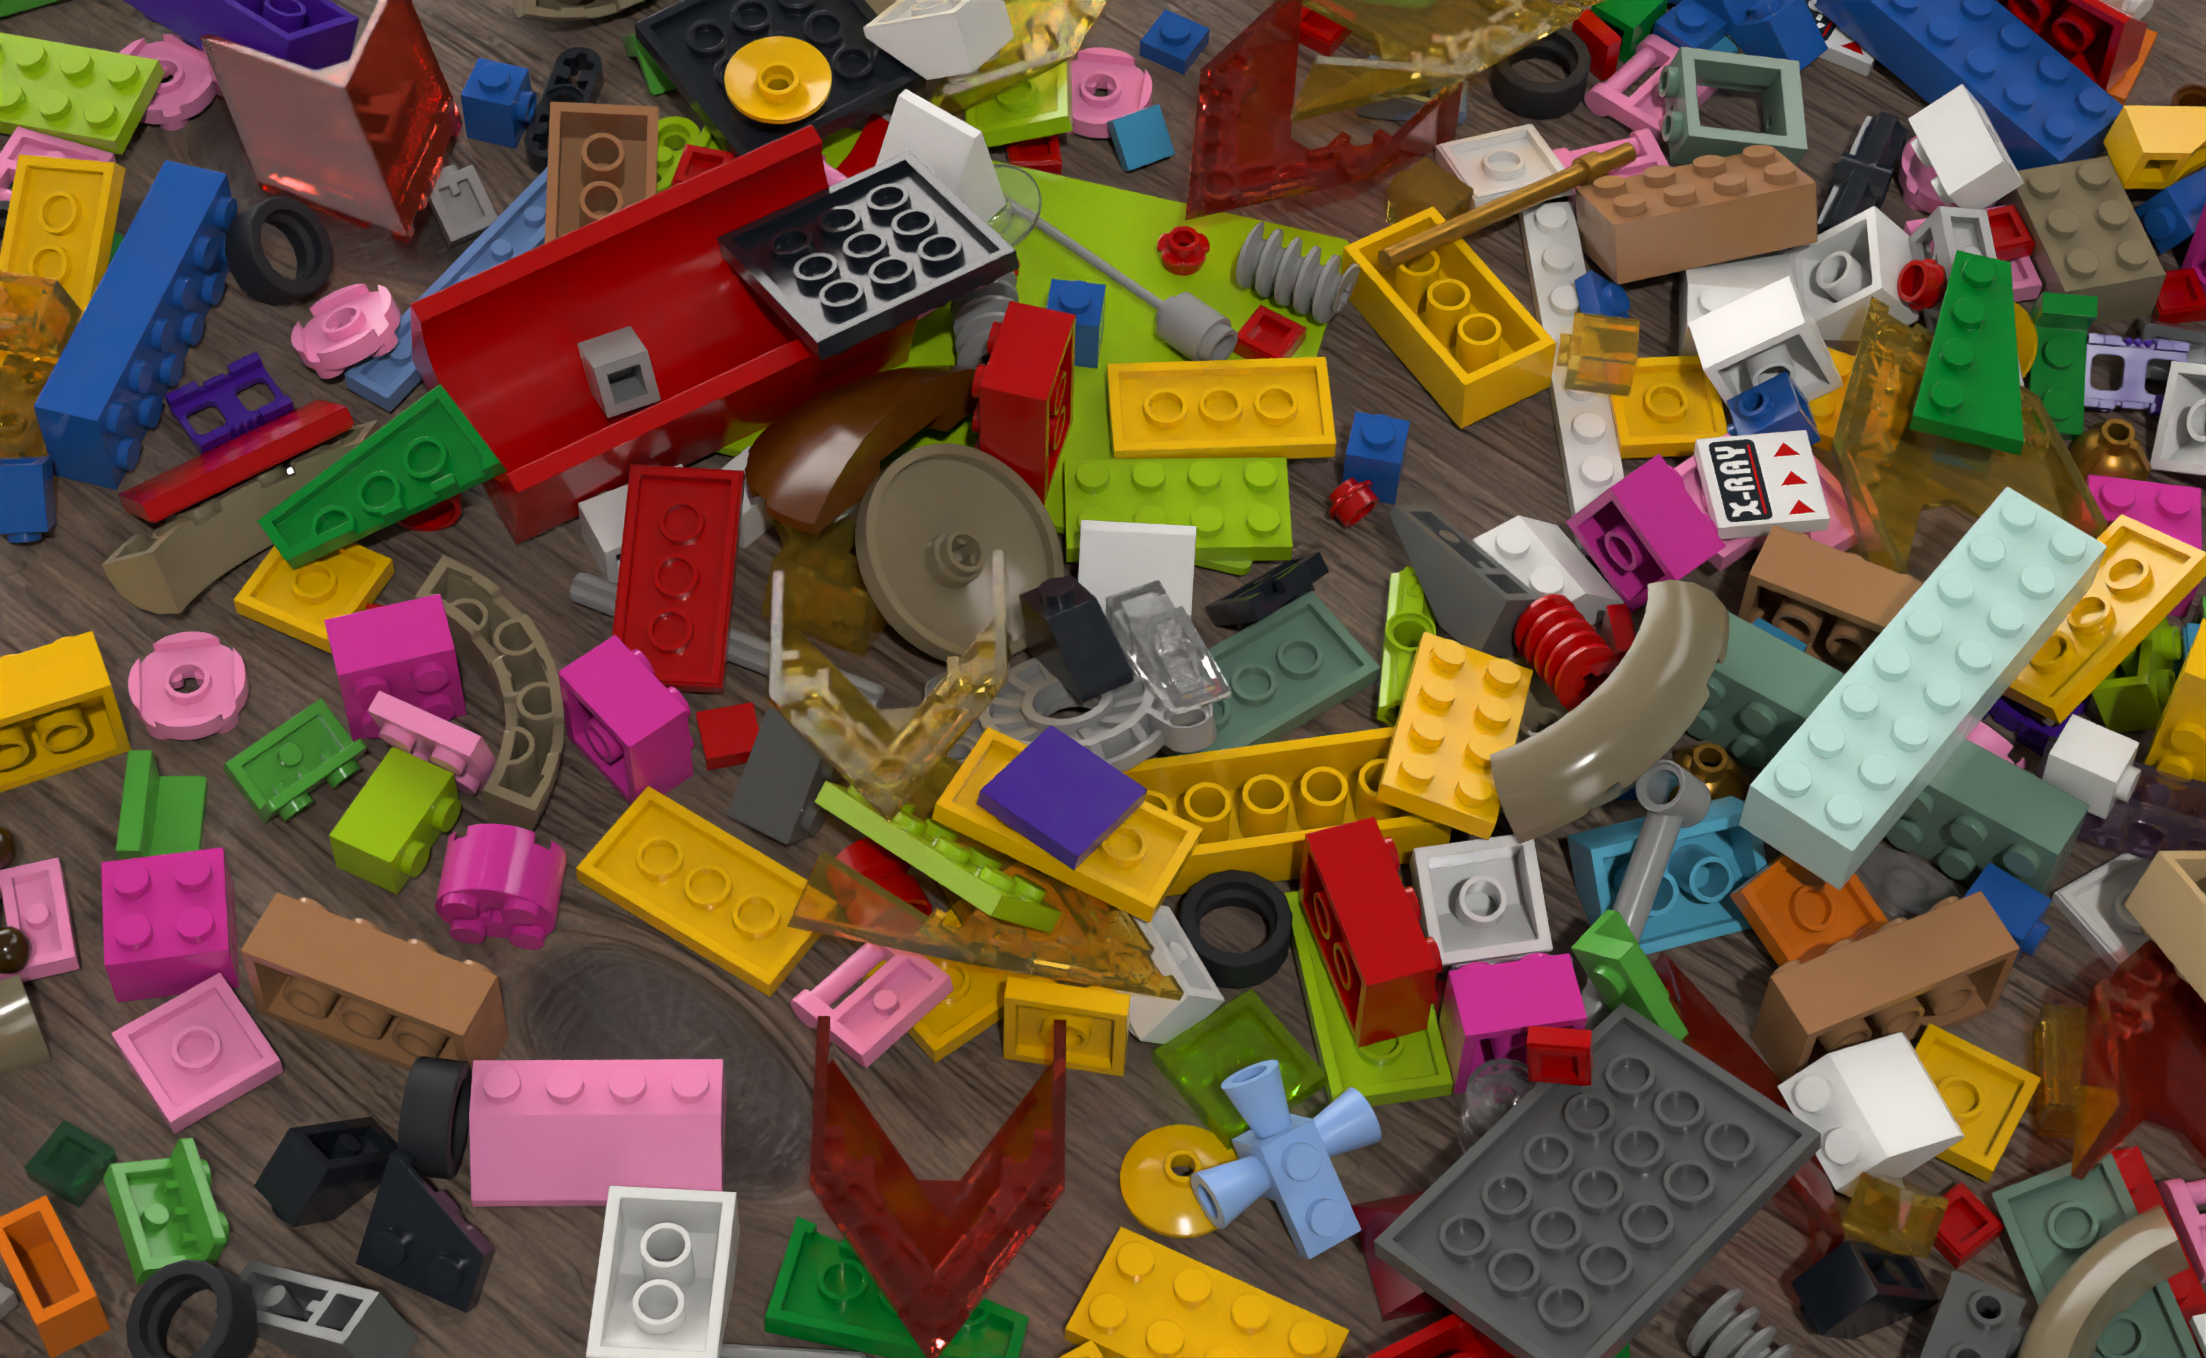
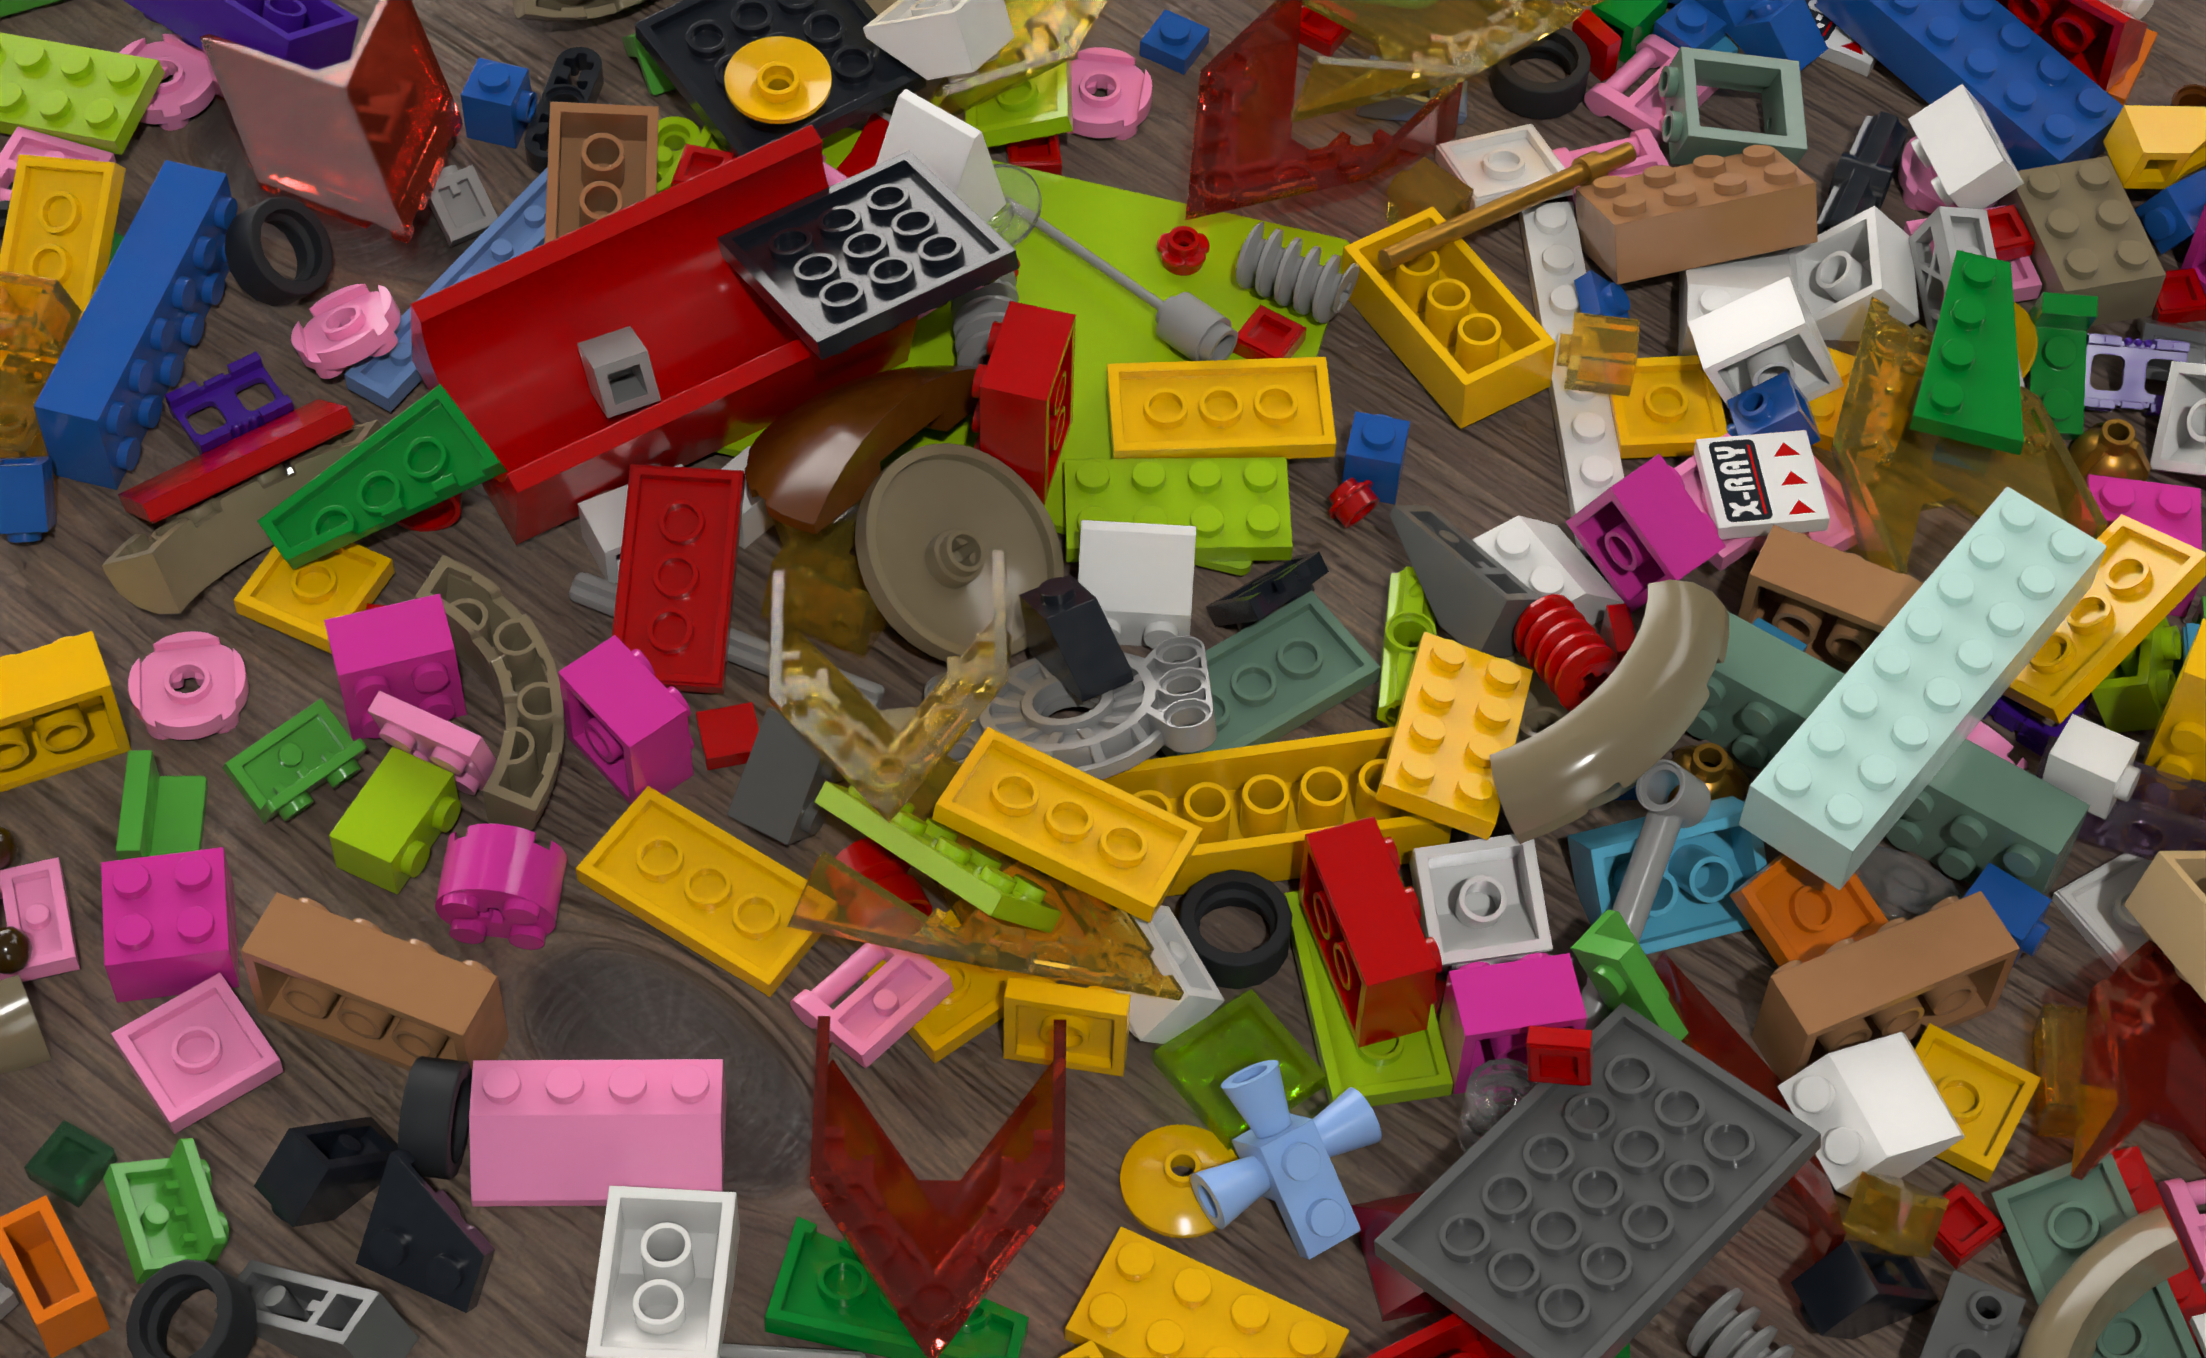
dark purple tile [977,725,1147,870] -> none
blue brick [1047,279,1106,368] -> none
clear slope [1106,580,1231,716] -> none
dark azure tile [1107,104,1175,171] -> none
red plate [1897,258,1948,311] -> none

